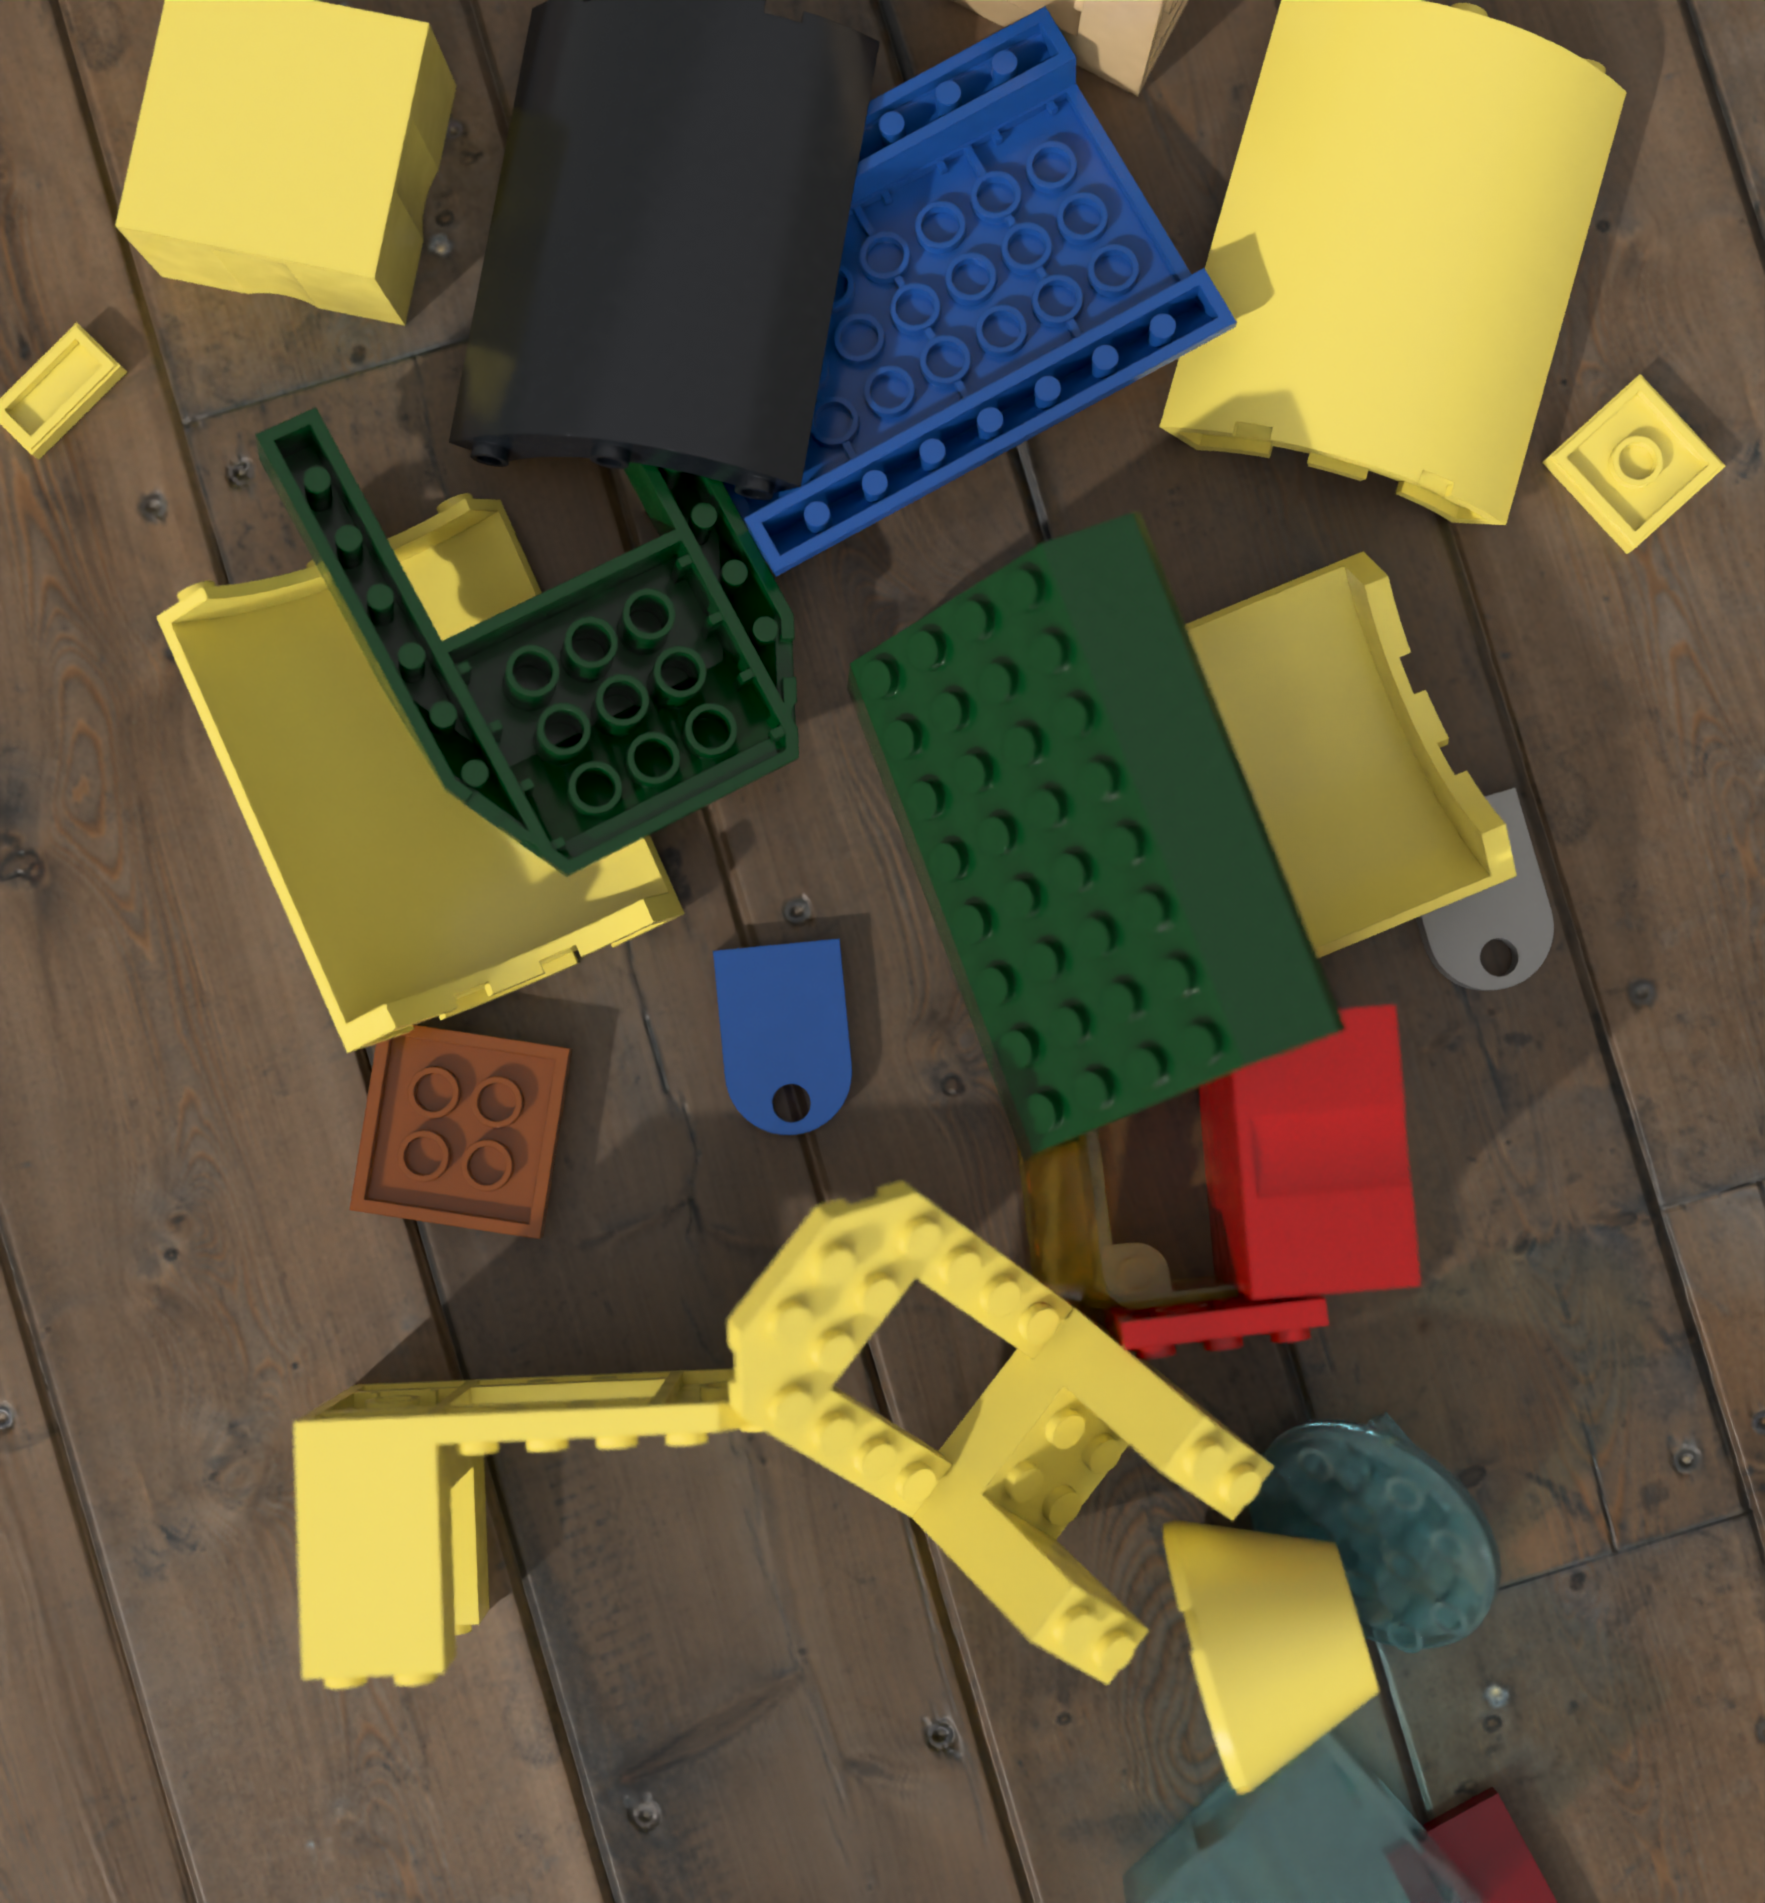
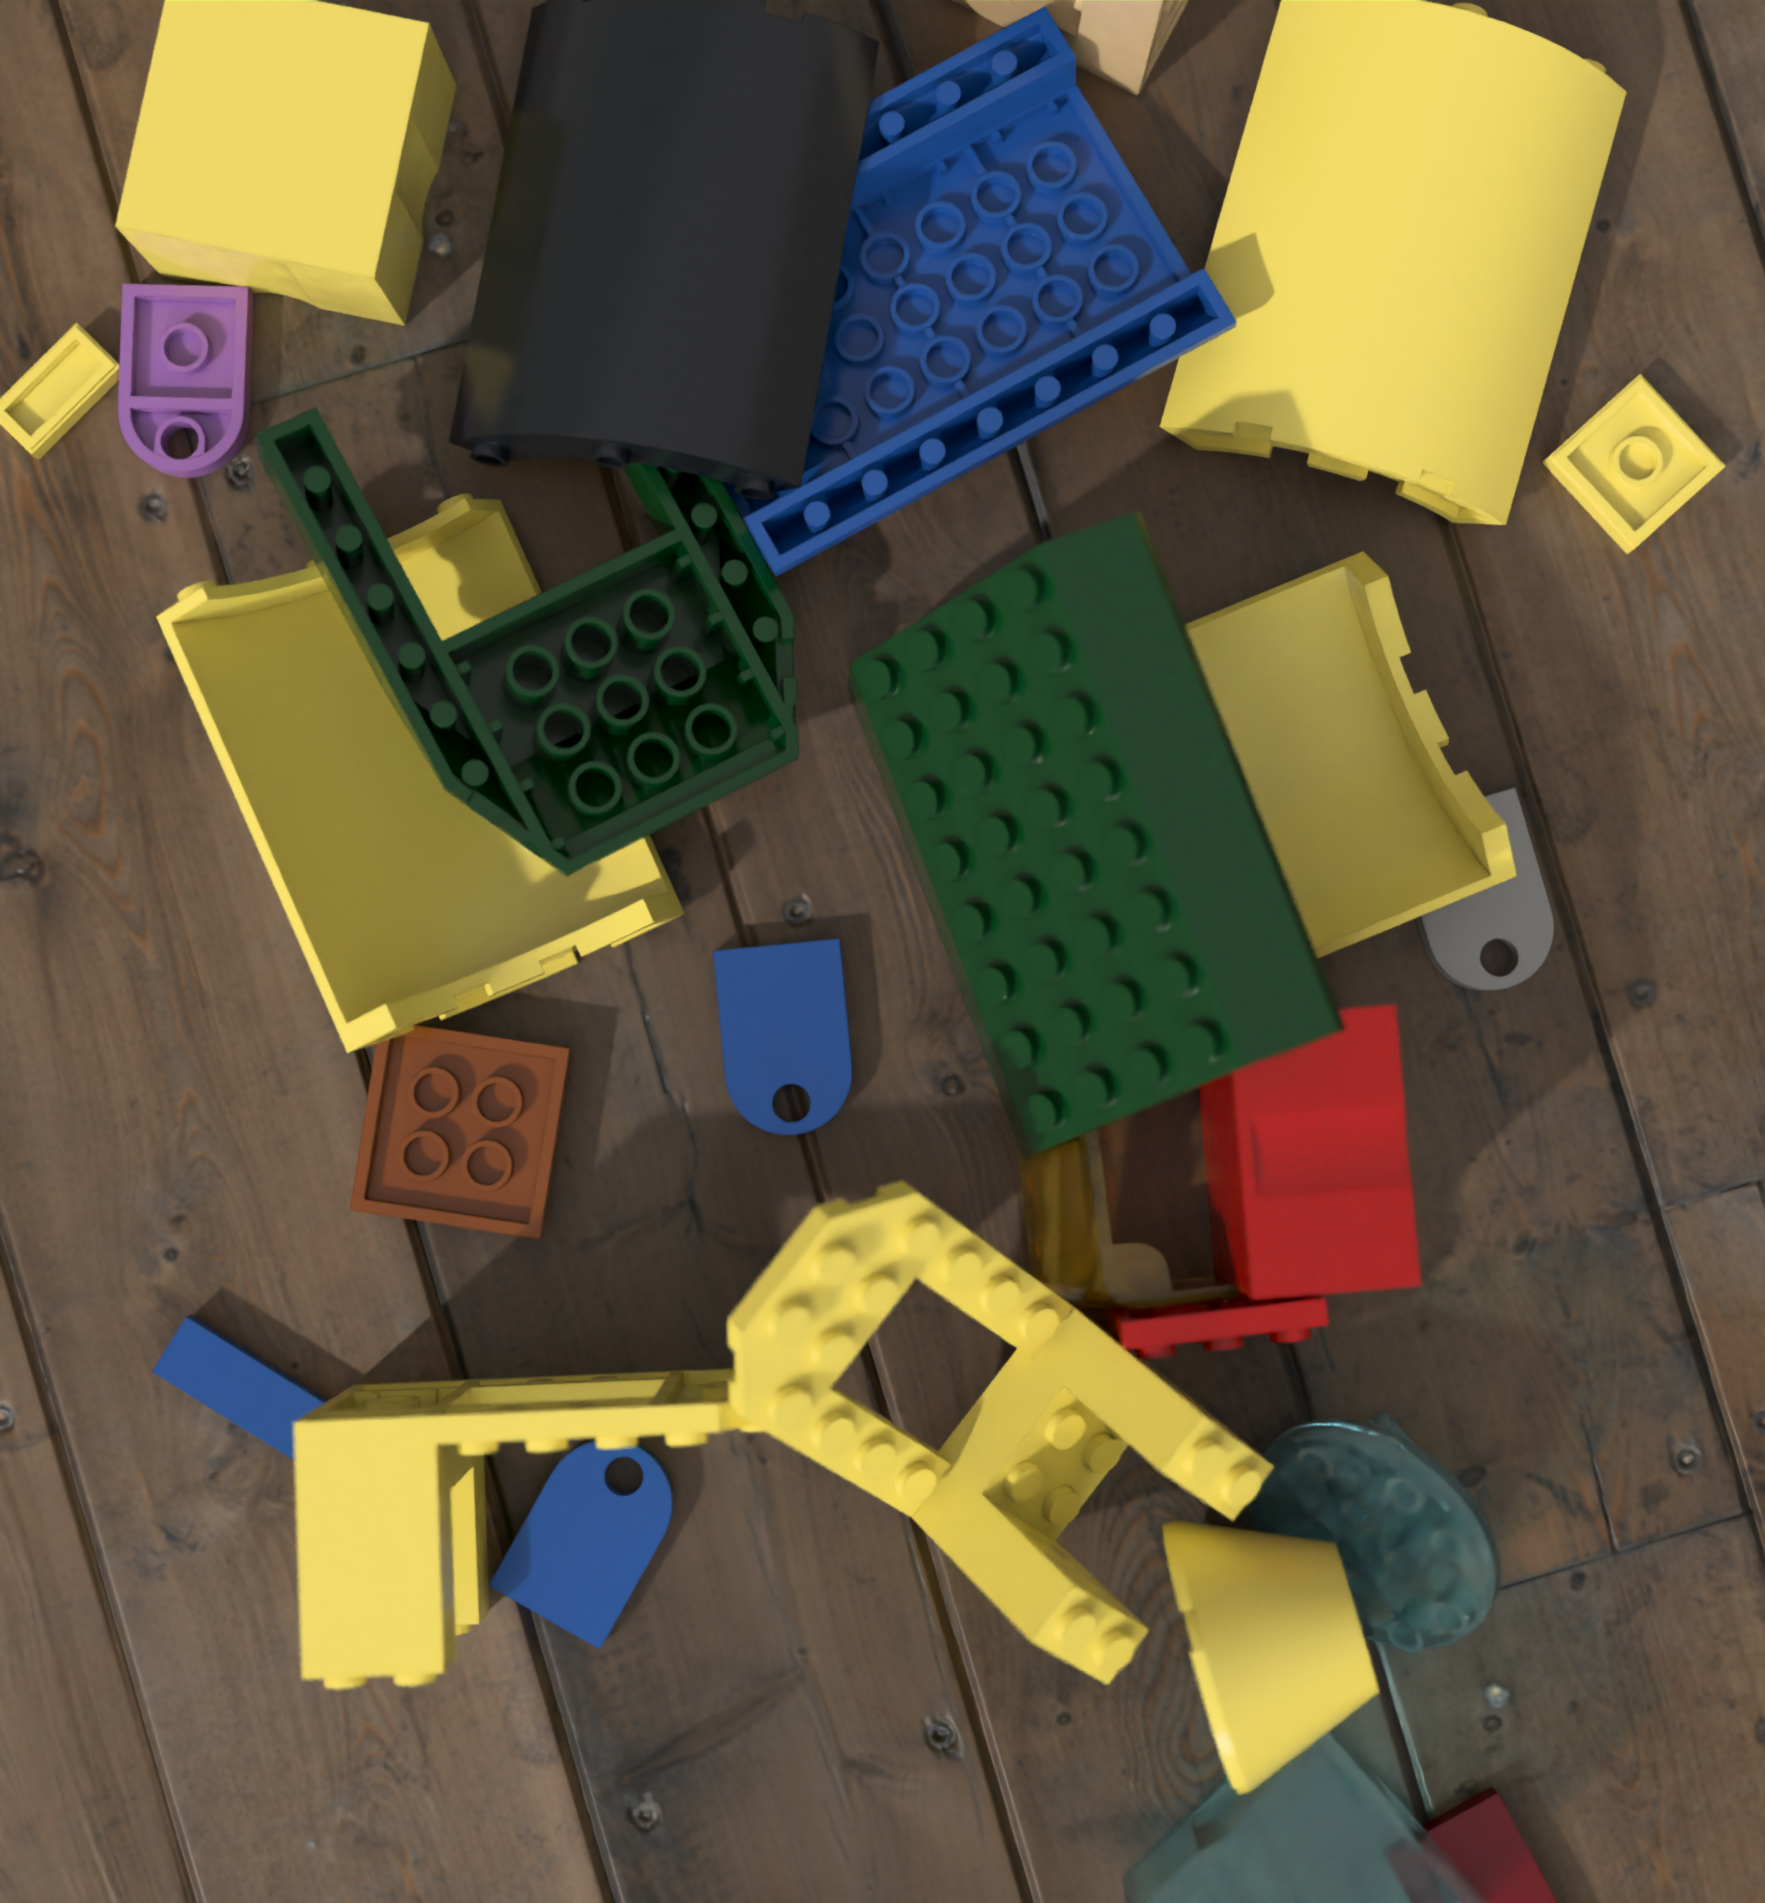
none -> medium lavender tile [118,284,255,478]
none -> blue tile [152,1315,329,1461]
none -> blue tile [488,1438,674,1649]

